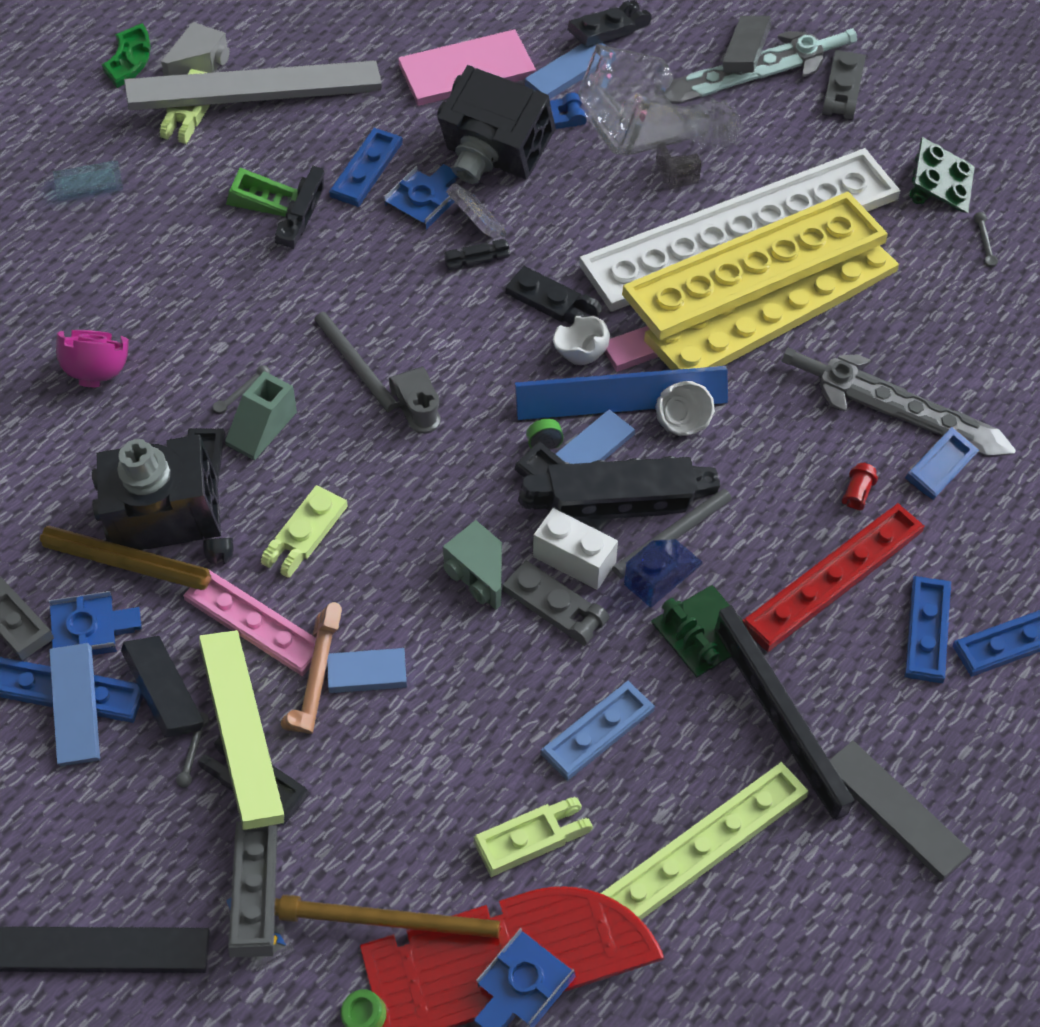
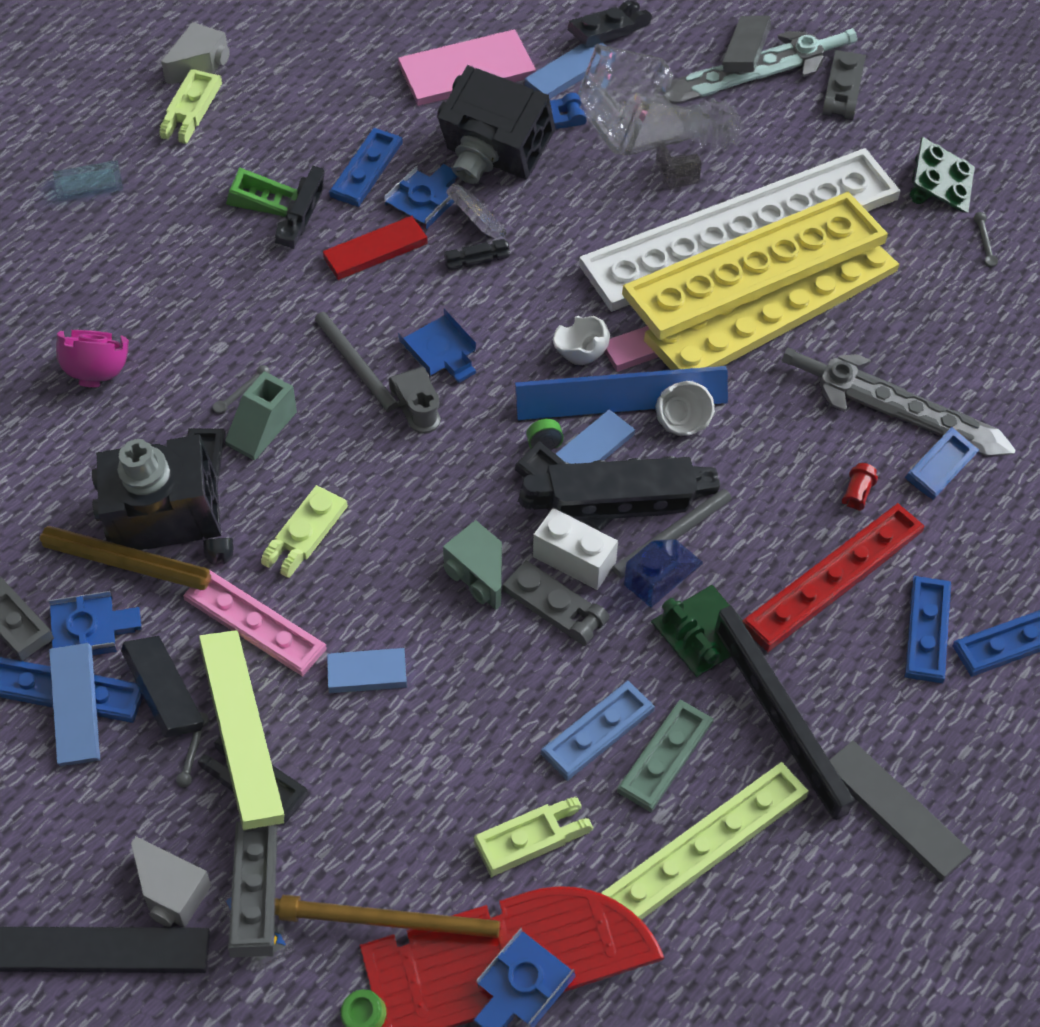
green tile [101,23,151,88] -> none
light grey tile [124,61,382,111] -> none
nougat hinge [281,602,342,734] -> none
black hinge [505,266,602,325] -> none
none -> light grey slope [131,836,211,928]
none -> red tile [323,216,428,280]
none -> blue piece [398,308,476,383]
none -> sand green tile [617,699,714,813]

